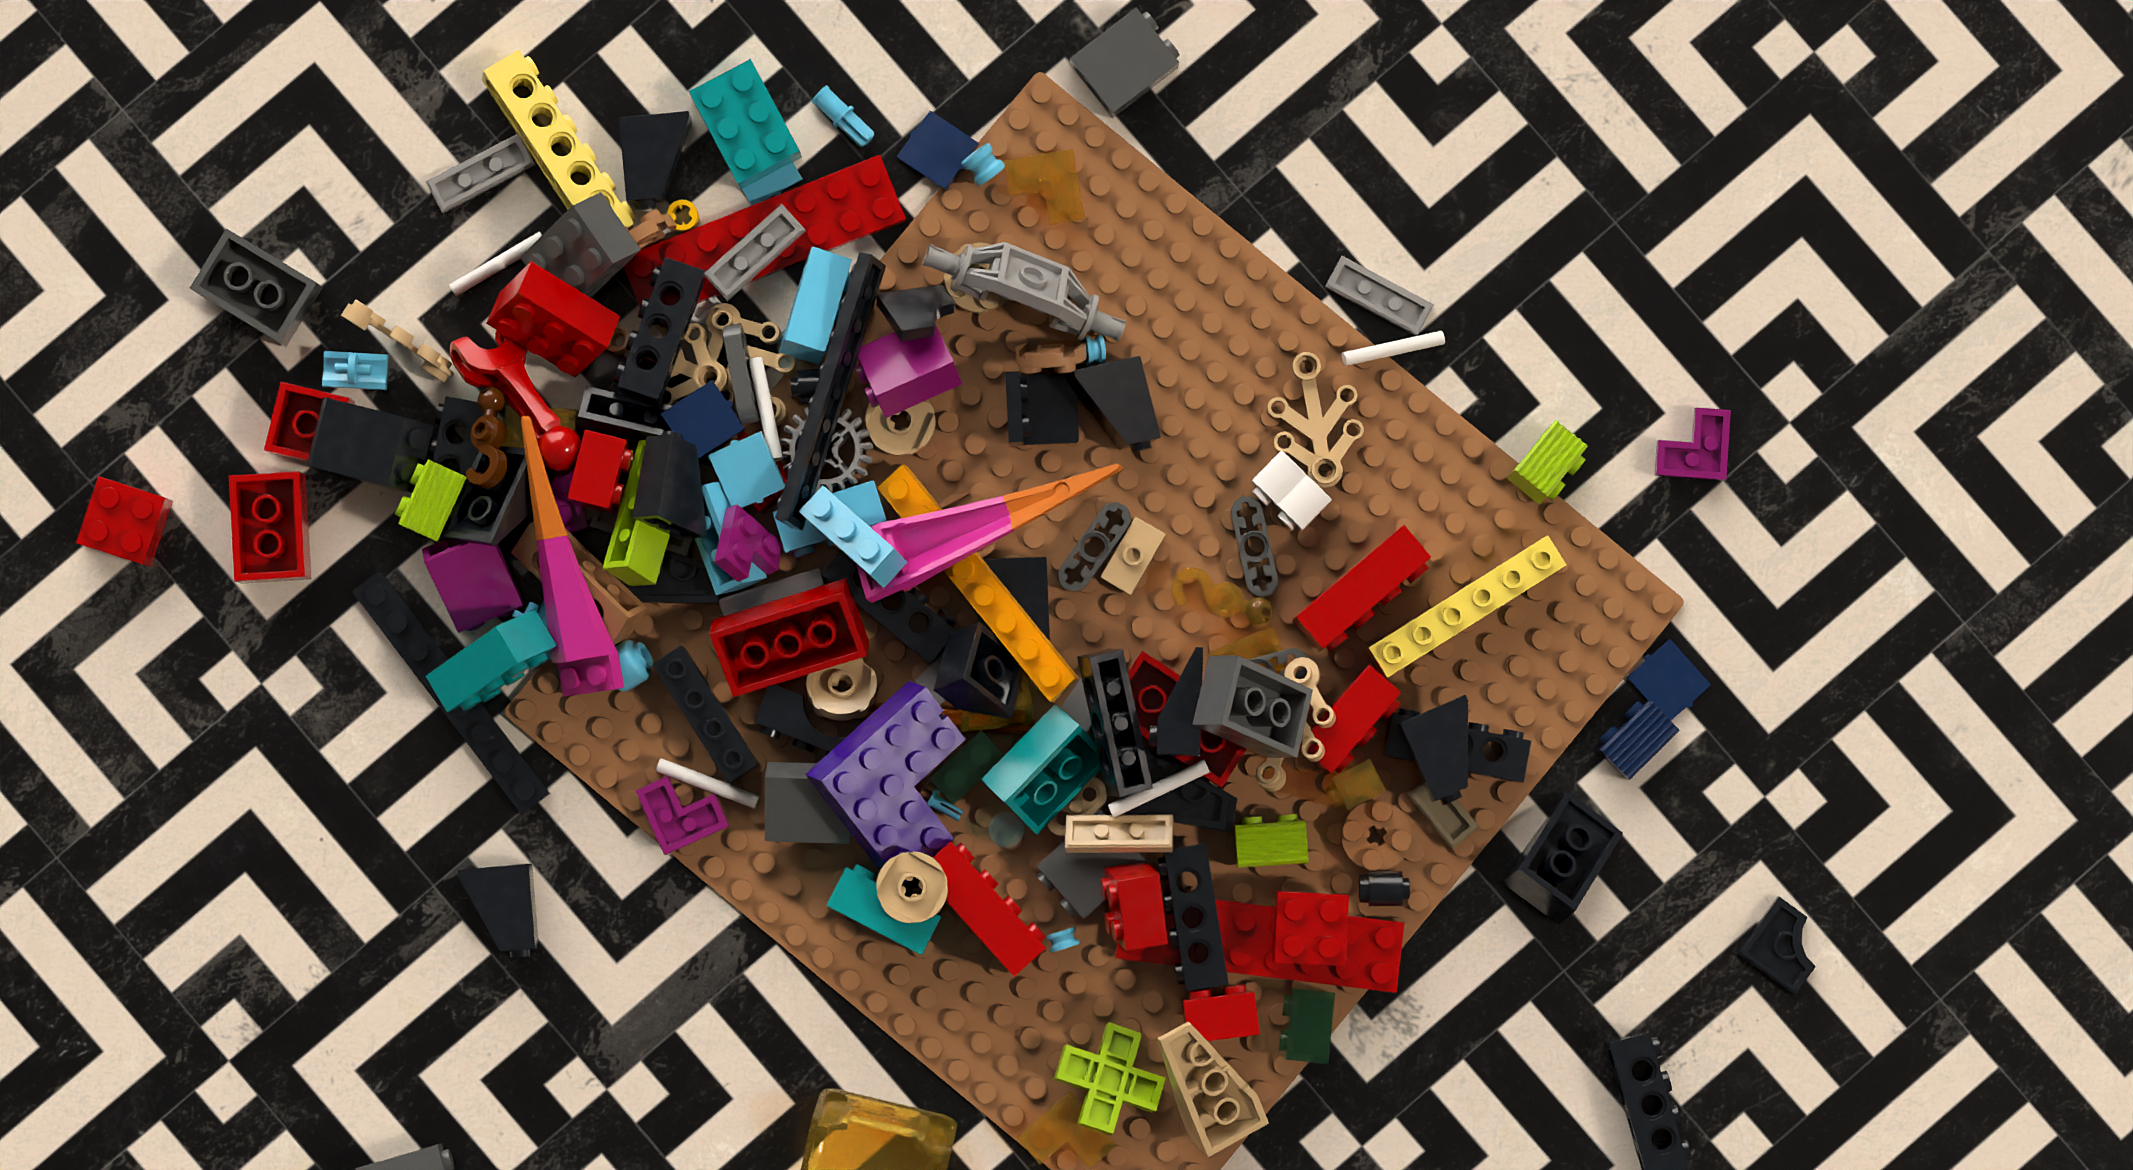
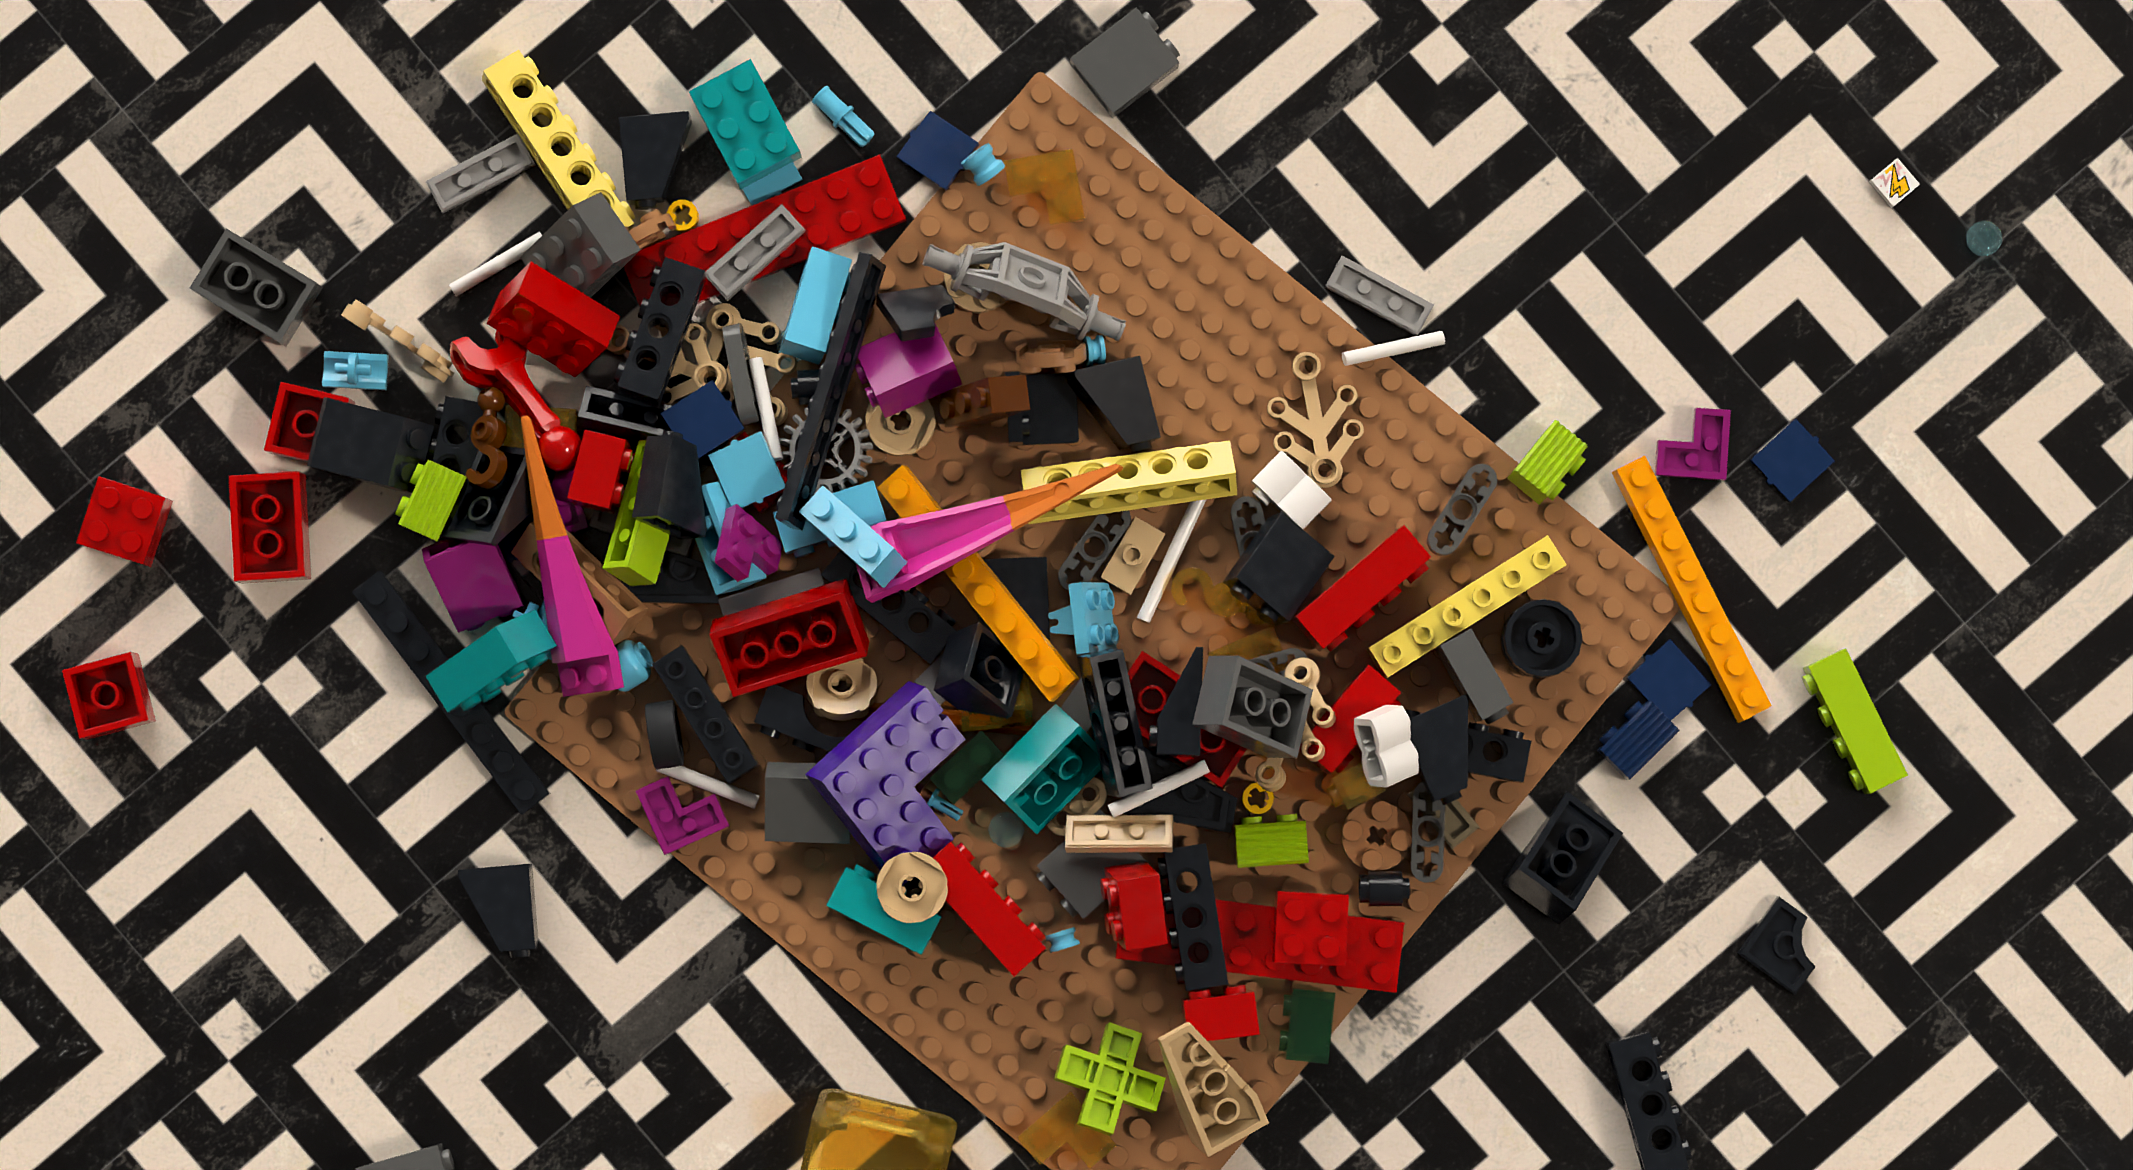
none -> red brick [62,652,156,740]
none -> black tyre [645,700,684,770]
none -> reddish brown brick [940,375,1030,428]
none -> light yellow brick [1021,441,1237,524]
none -> medium azure plate [1048,582,1119,655]
none -> white bar [1137,499,1207,623]
none -> black brick [1223,512,1335,626]
none -> yellow bush [1242,782,1274,814]
none -> white brick [1354,705,1419,787]
none -> dark grey beam [1411,781,1446,883]
none -> dark grey beam [1427,464,1497,556]
none -> dark grey brick [1435,629,1513,725]
none -> black wheel [1500,599,1582,679]
none -> light orange plate [1611,456,1772,723]
none -> dark blue piece [1750,419,1835,502]
none -> lime brick [1802,648,1908,794]
none -> tile [1869,158,1920,208]
none -> clear light blue plate [1966,221,2002,256]

